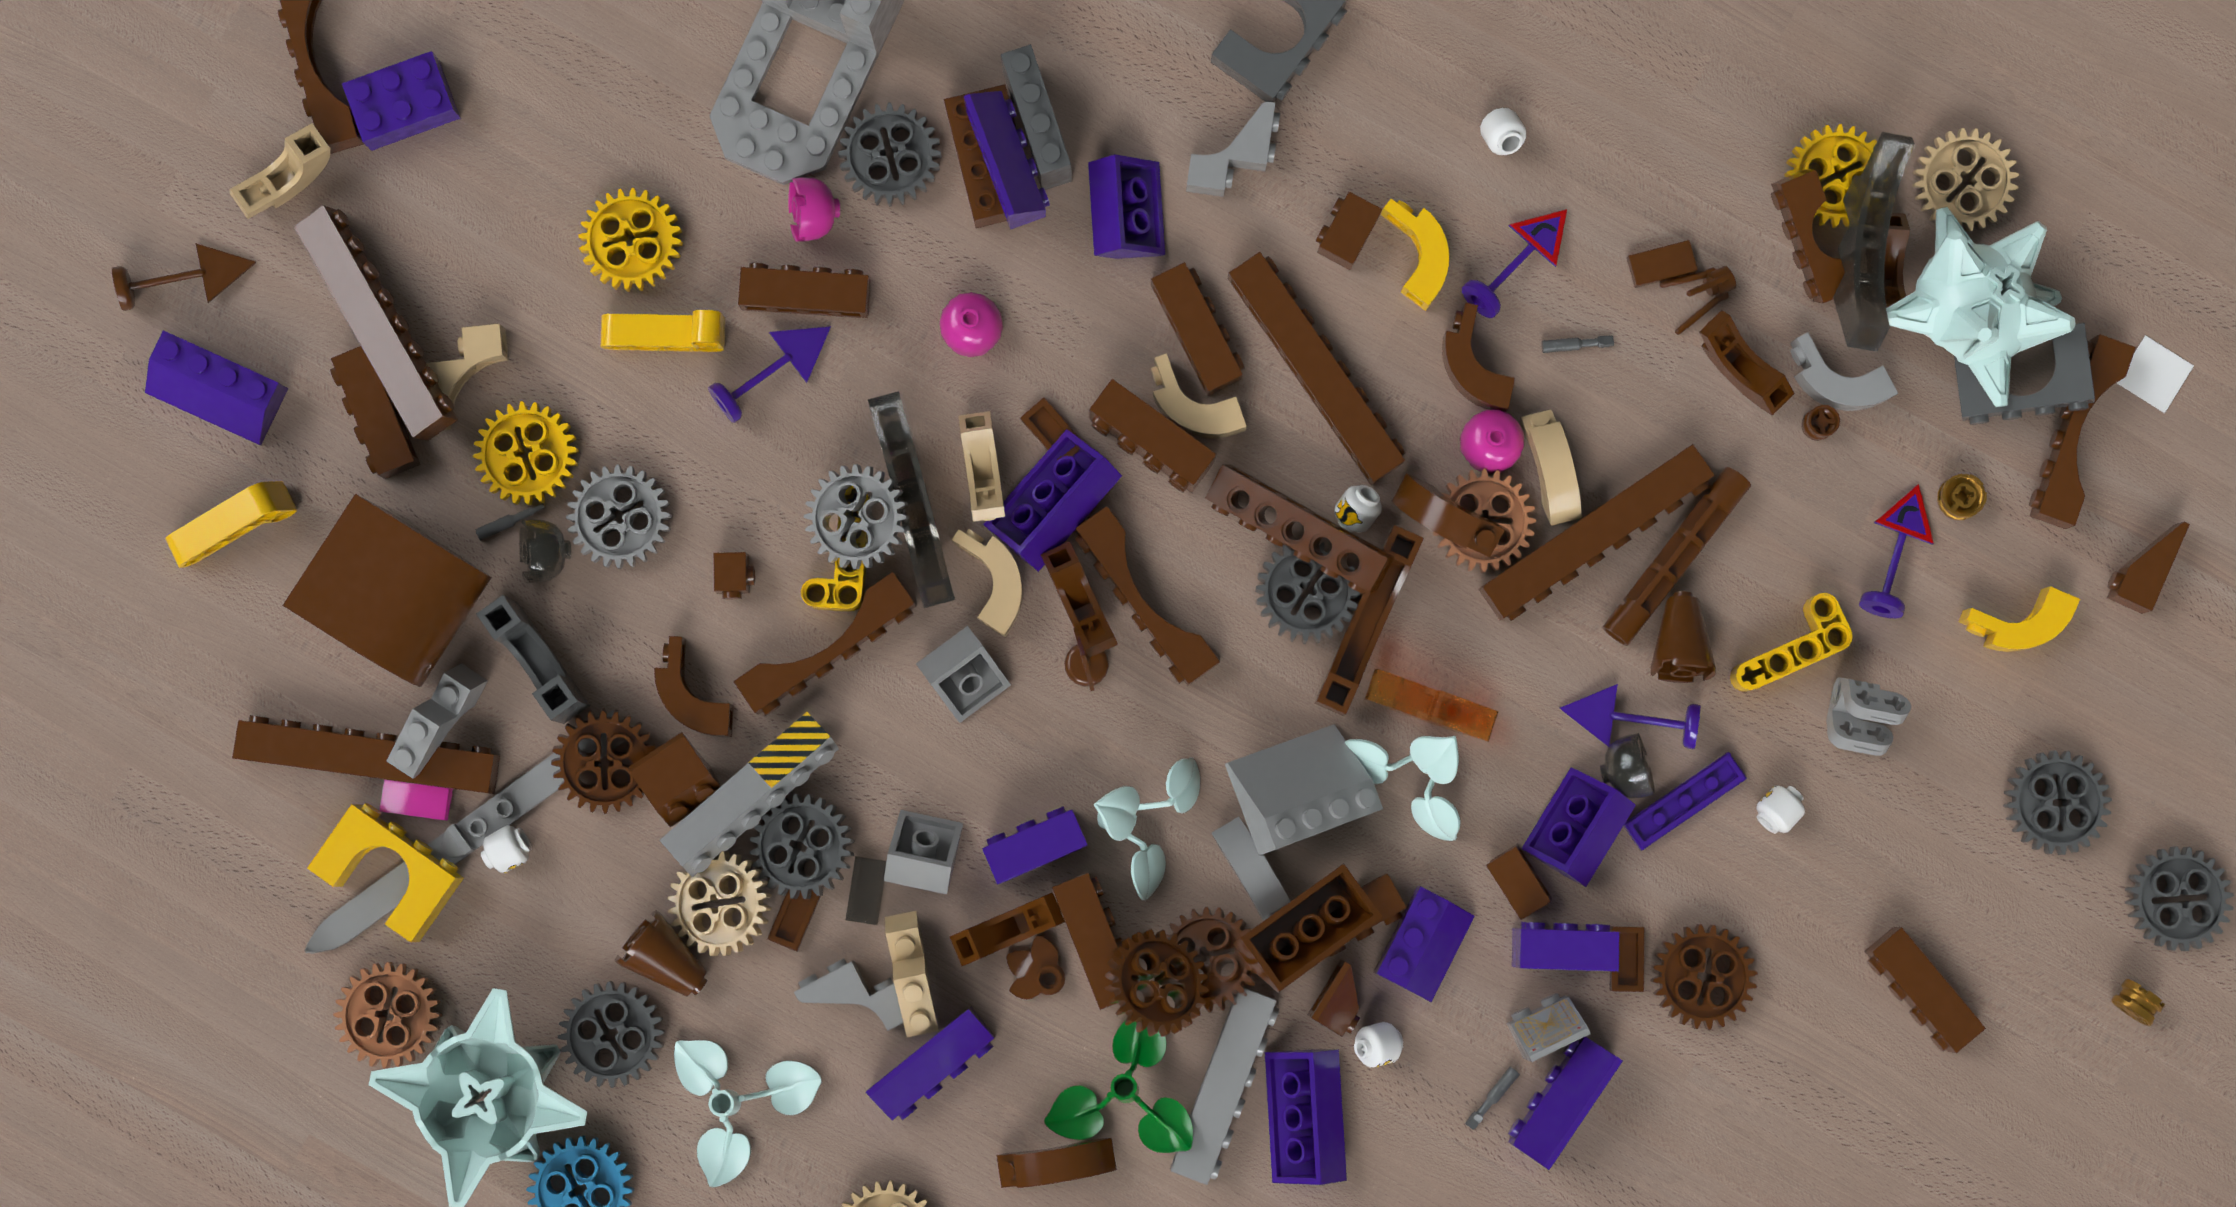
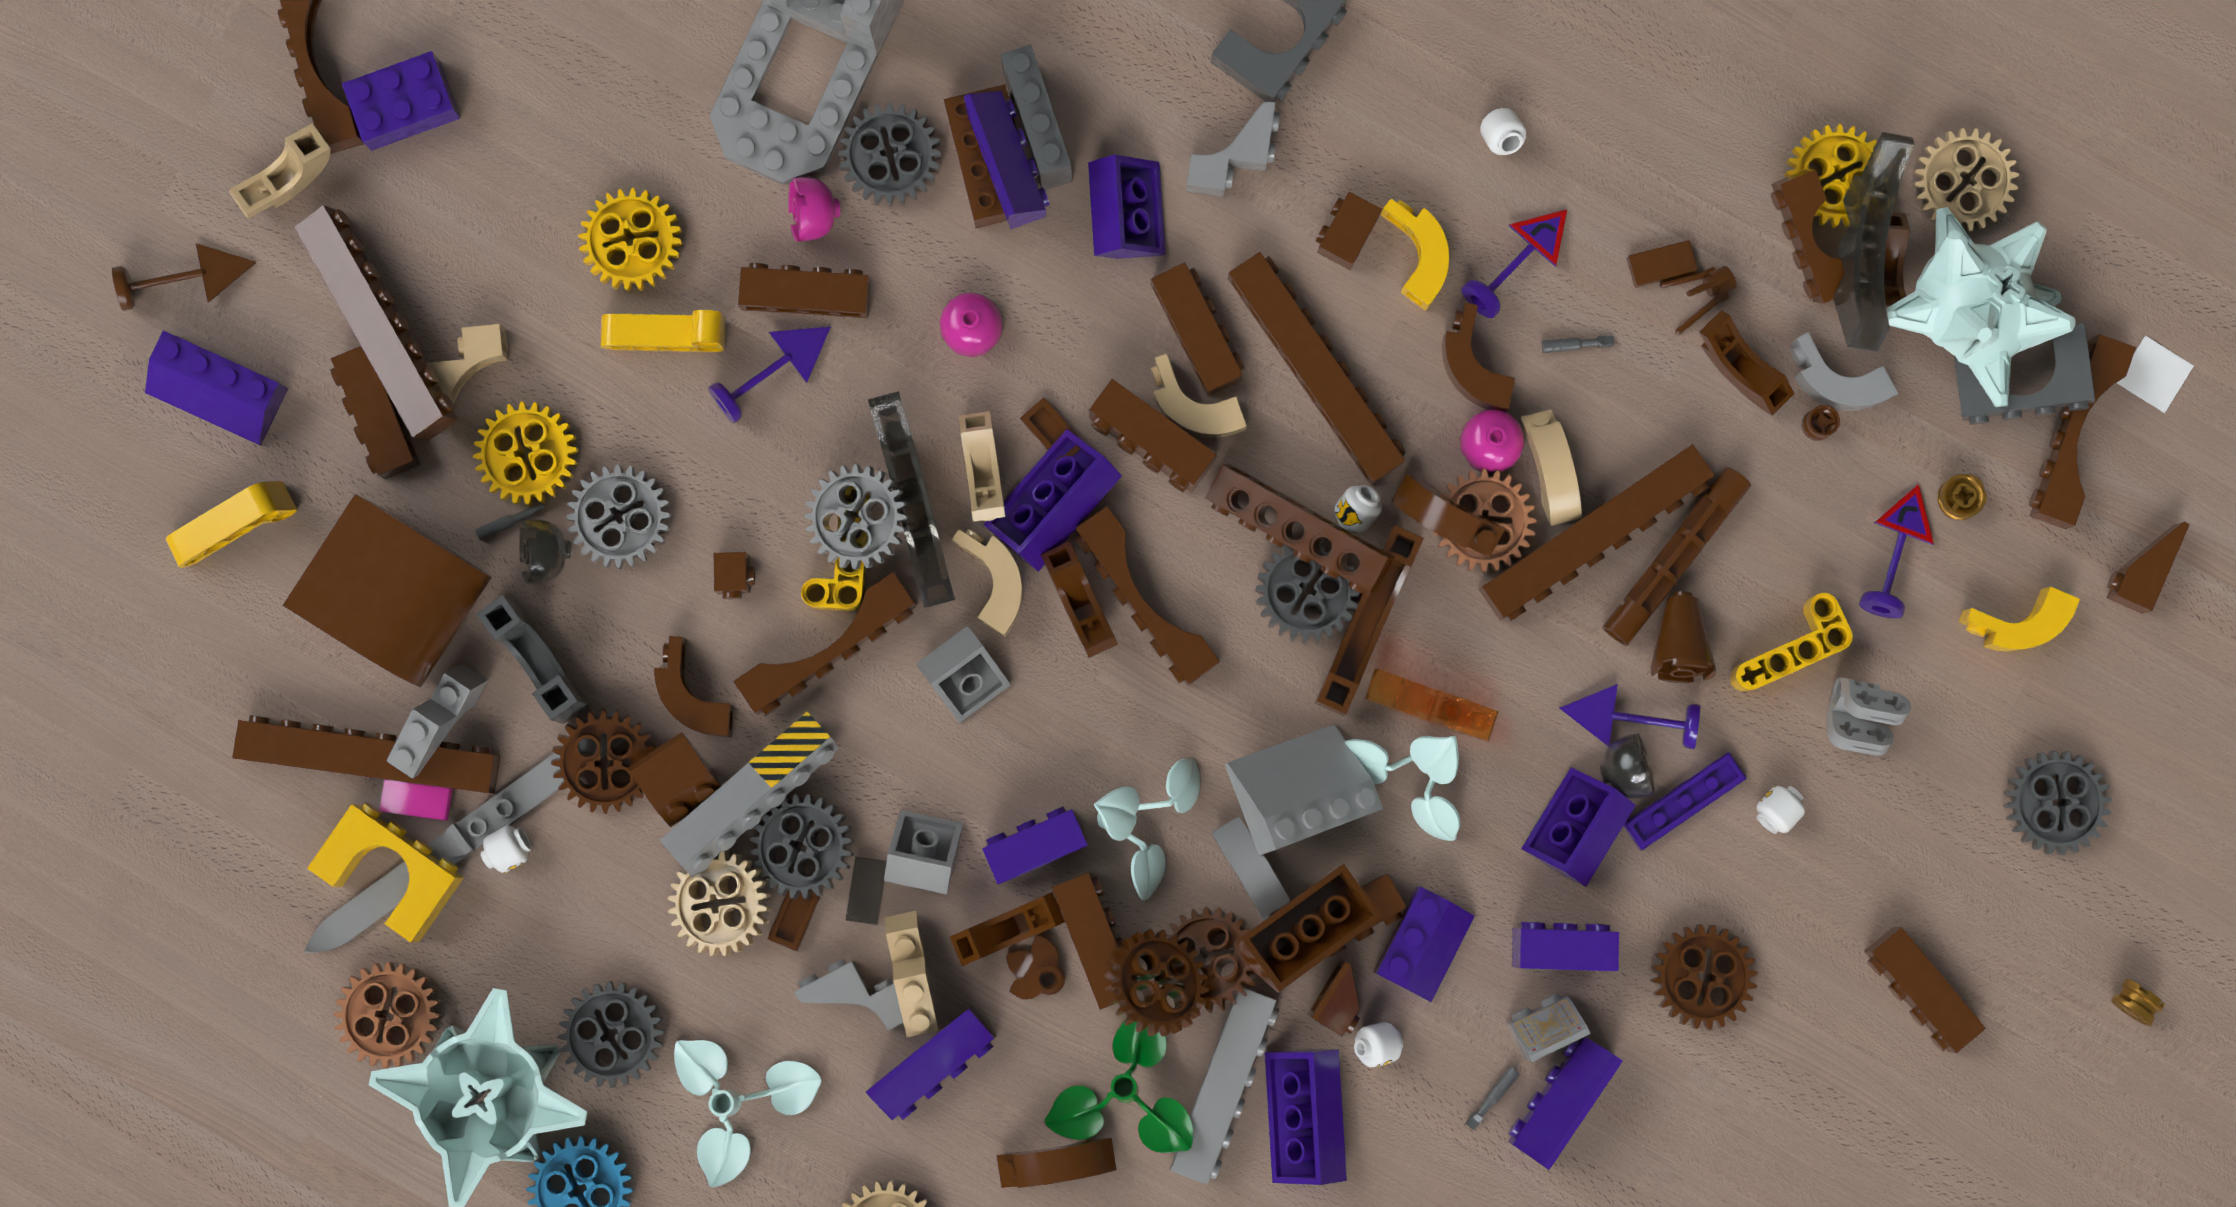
reddish brown cone [615,910,708,997] -> none
reddish brown piece [1064,627,1109,691] -> none
reddish brown hinge [1486,843,1552,920] -> none
reddish brown tile [1610,926,1644,992] -> none
dark grey gear [2125,846,2234,951] -> none

